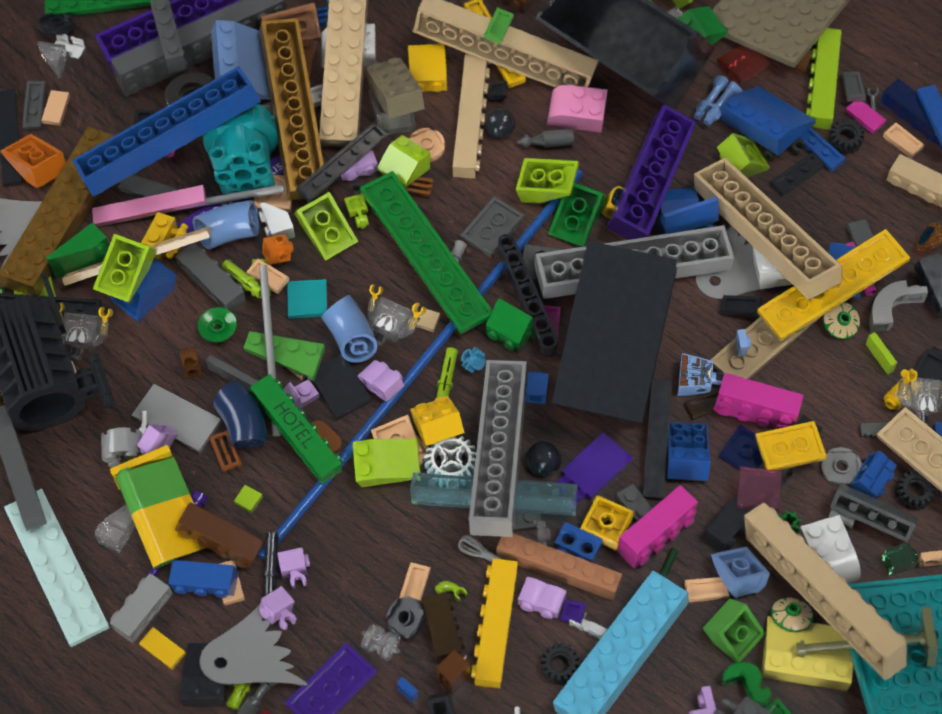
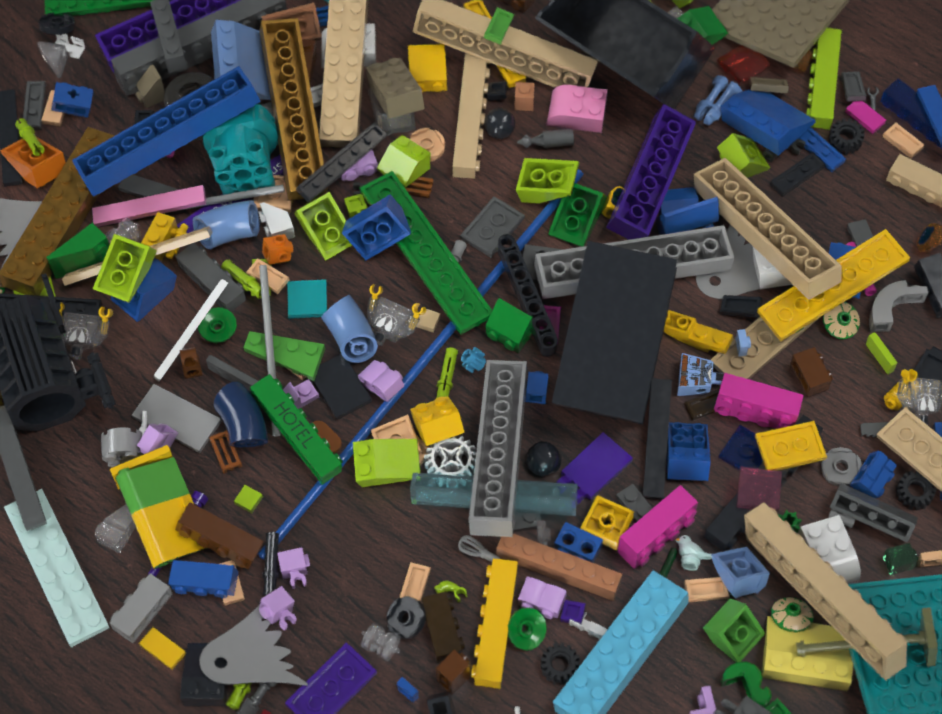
none -> lime pin [15,118,44,156]
none -> blue brick [51,82,93,118]
none -> clear wheel [105,218,142,245]
none -> dark tan slope [135,65,166,108]
none -> white tile [153,279,228,381]
none -> blue slope [342,194,411,260]
none -> green dish [507,607,546,650]
none -> nougat brick [515,82,534,111]
none -> yellow slope [663,310,733,354]
none -> light aqua animal [676,535,712,571]
none -> dark tan tile [749,77,789,93]
none -> reddish brown brick [790,347,833,397]

